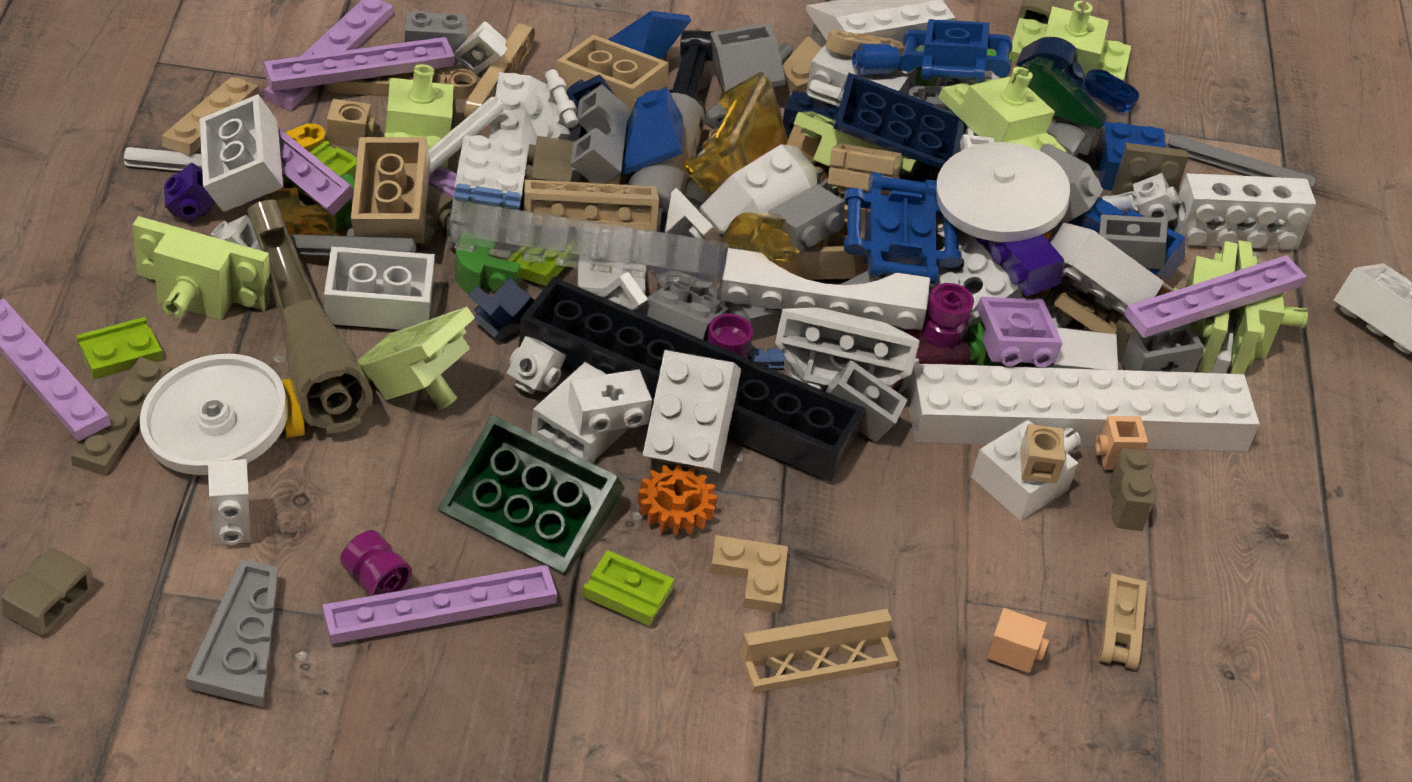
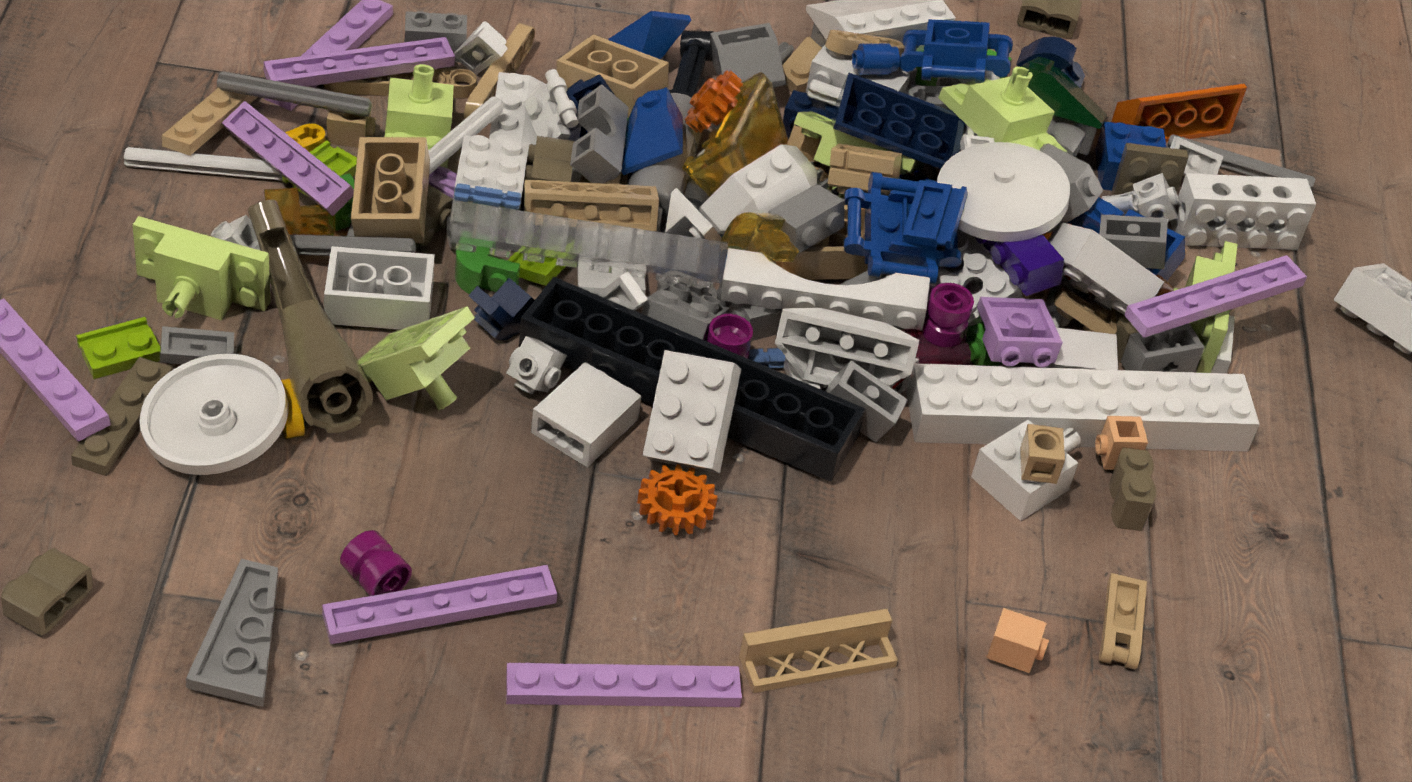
dark purple brick [164,162,216,223] -> none
white brick [199,94,283,212] -> none
white brick [208,459,251,545] -> none
dark green slope [438,414,625,575] -> none
white brick [568,369,652,436] -> none
lime plate [582,550,675,626] -> none
tan plate [710,535,788,613] -> none
yellowish green brick [1009,1,1131,89] -> none
clear blue plate [1083,69,1139,112] -> none
yellowish green brick [1228,240,1308,374] -> none
none -> light grey plate [160,326,234,364]
none -> light grey axle [217,71,372,117]
none -> lavender plate [506,663,742,707]
none -> orange gear [685,70,743,133]
none -> blue plate [903,180,968,249]
none -> orange slope [1111,84,1247,142]
none -> white slope [1170,136,1224,175]

